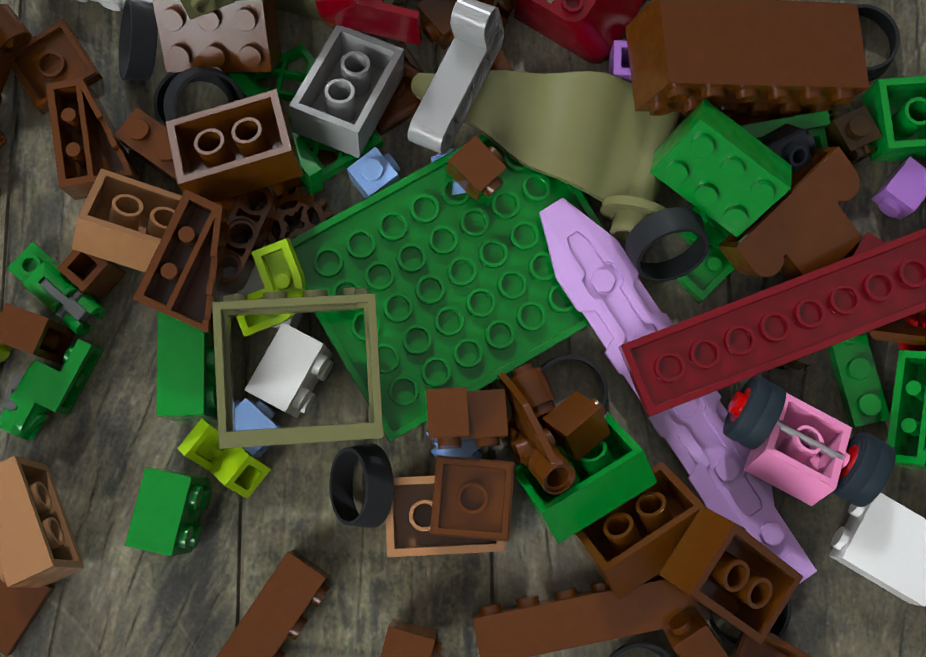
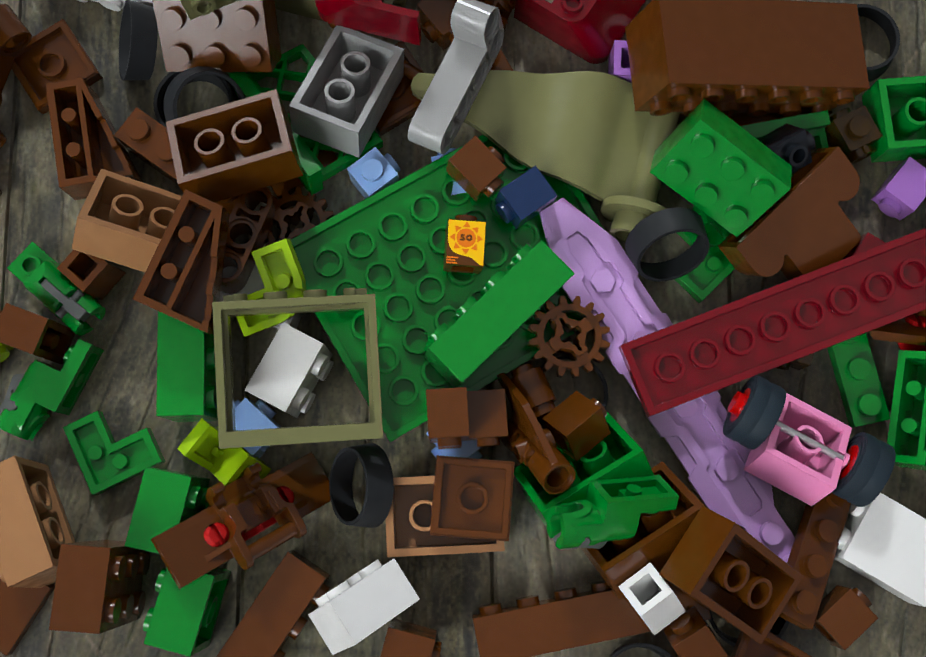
none -> reddish brown brick [49,540,150,634]
none -> green plate [63,411,166,495]
none -> green brick [143,567,231,657]
none -> reddish brown piece [151,452,331,589]
none -> white brick [308,558,420,655]
none -> green brick [424,240,575,388]
none -> brick [443,215,486,274]
none -> dark blue brick [495,165,558,229]
none -> reddish brown gear [527,295,610,378]
none -> green plate [546,475,679,549]
none -> white brick [618,563,686,635]
none -> reddish brown plate [779,492,851,629]
none -> reddish brown brick [814,585,878,650]

